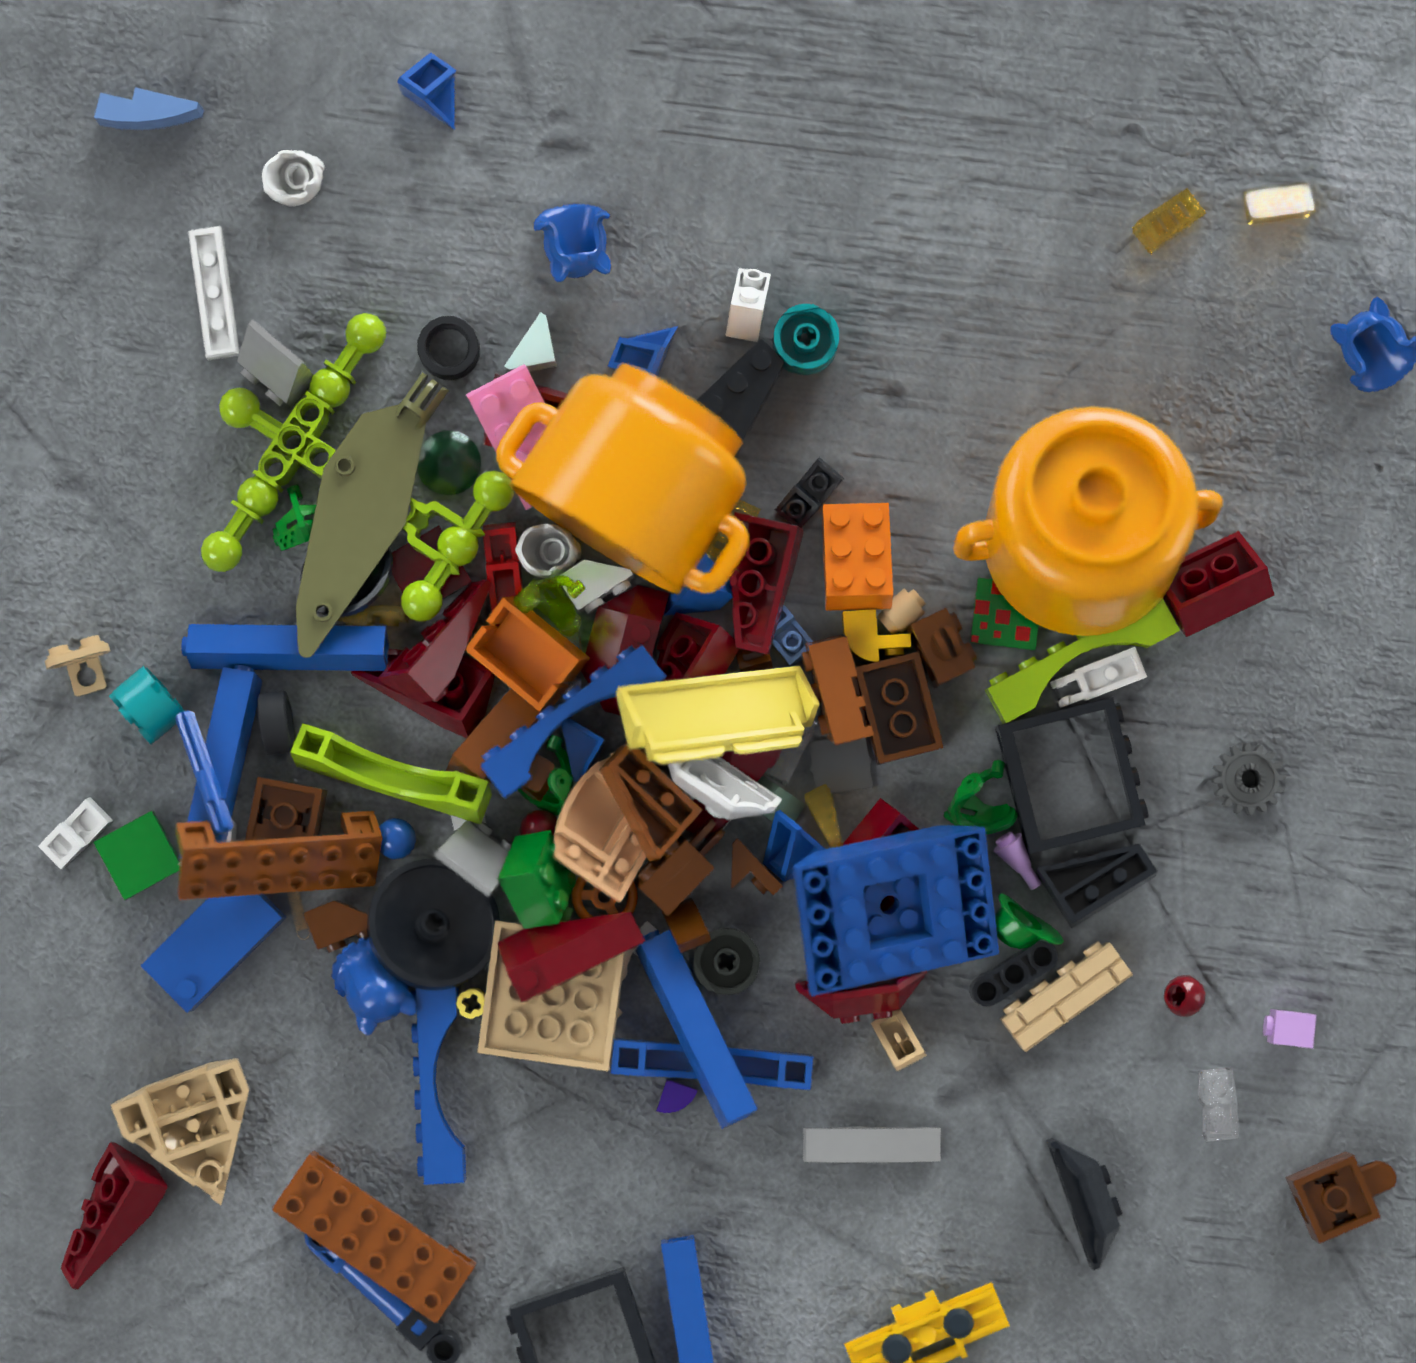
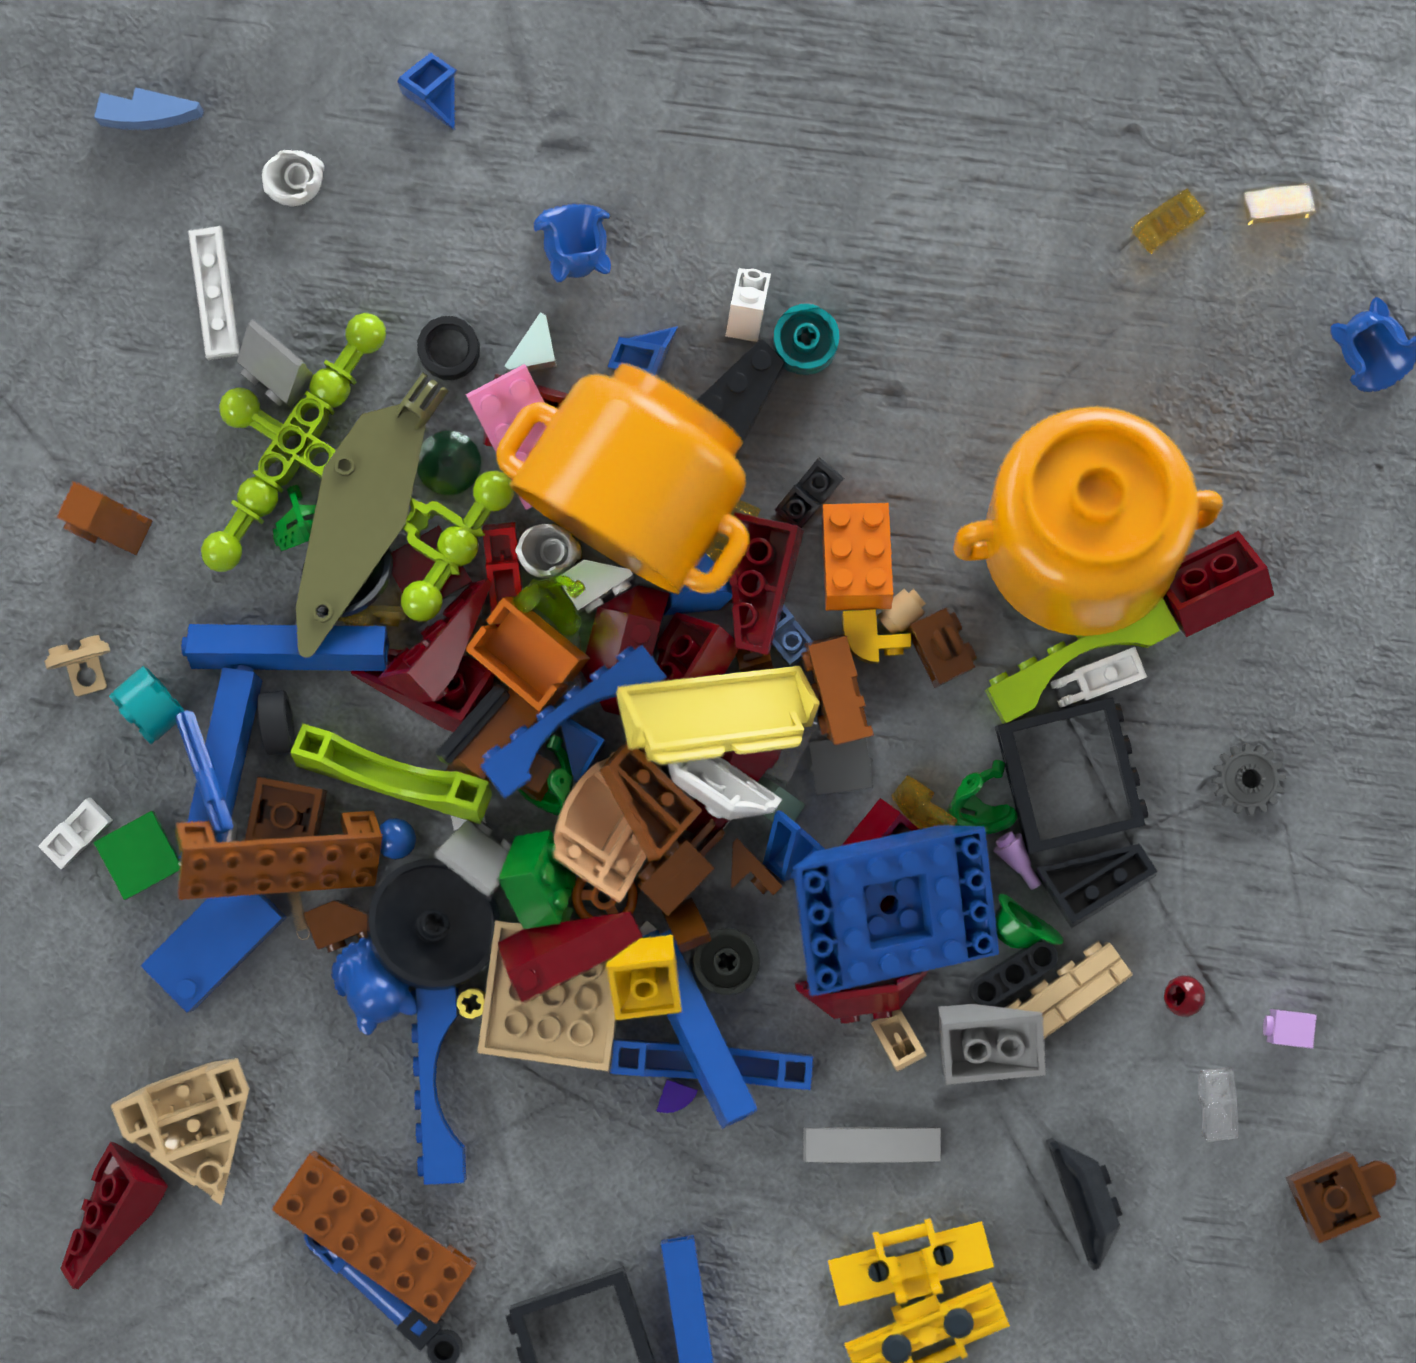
dark red piece [519,809,558,836] -> none
clear yellow slope [804,784,843,848] -> none
reddish brown brick [855,651,944,765] -> none
green tile [970,578,1039,651] -> none
none -> dark orange wedge [56,481,153,556]
none -> black axle [436,685,510,765]
none -> yellow slope [607,935,682,1020]
none -> yellow piece [828,1218,994,1307]
none -> clear yellow slope [891,775,958,829]
none -> light grey slope [938,1004,1046,1084]

